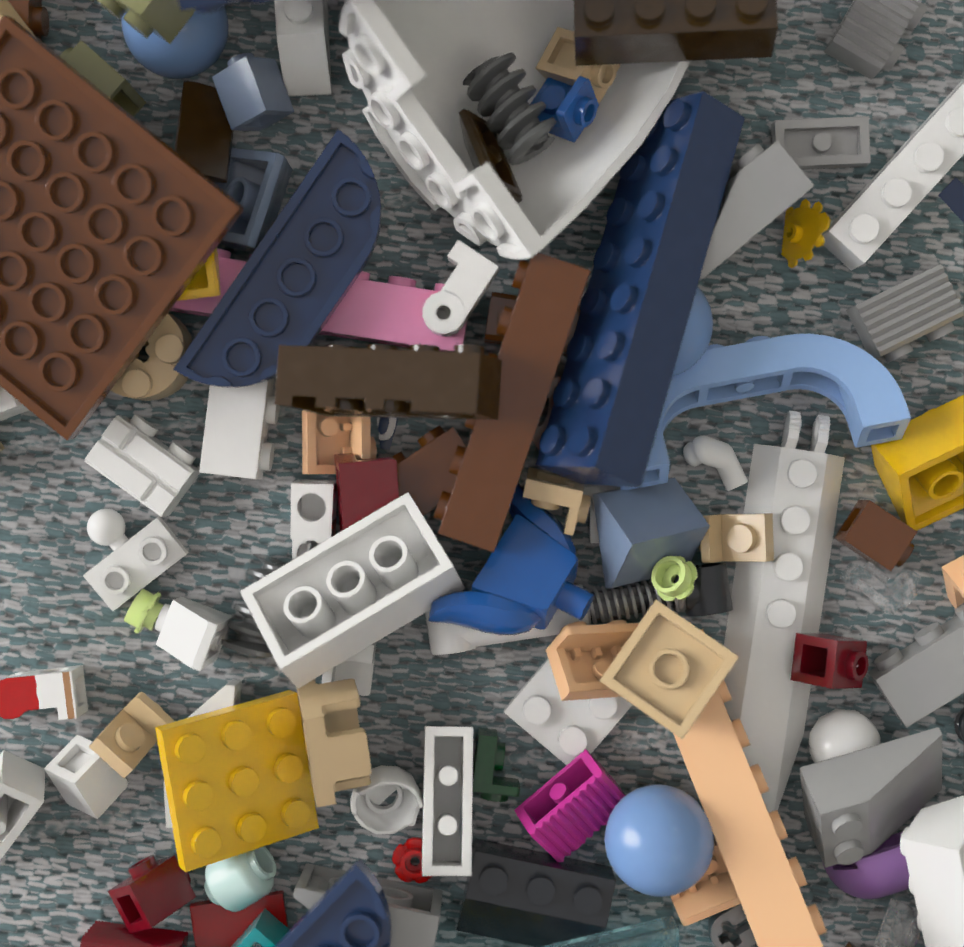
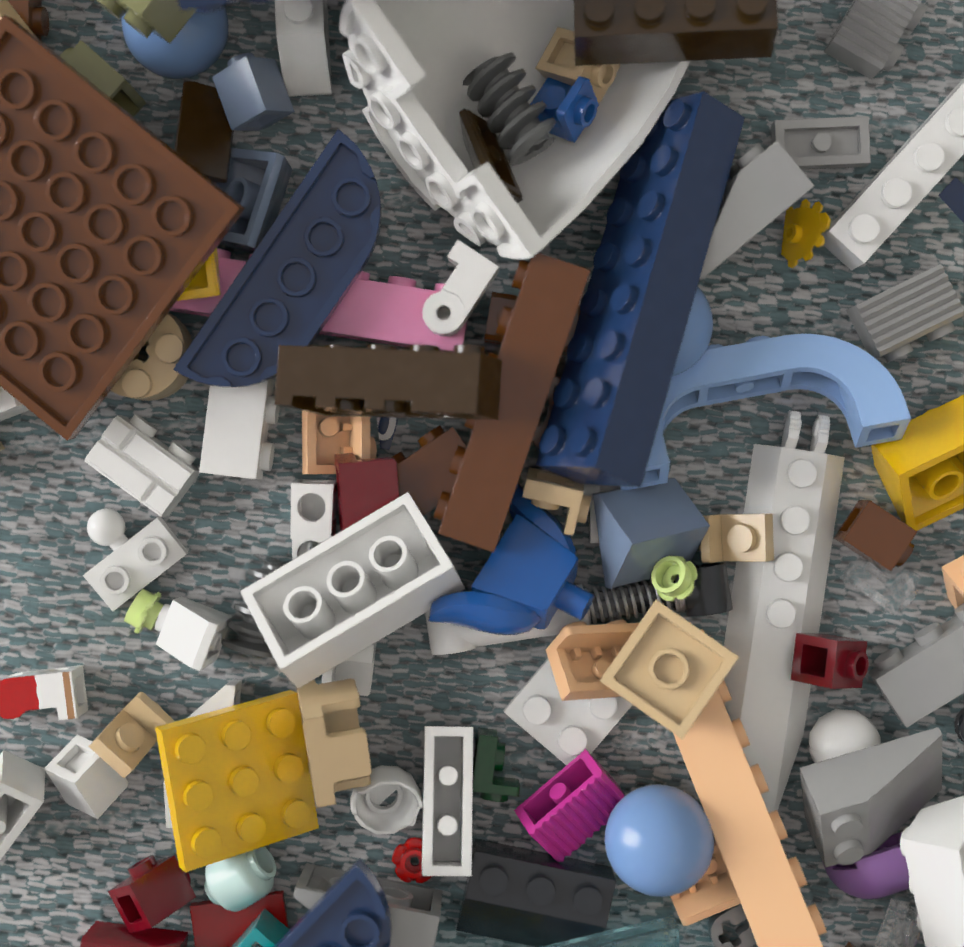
white arm [683,436,748,491] -> none

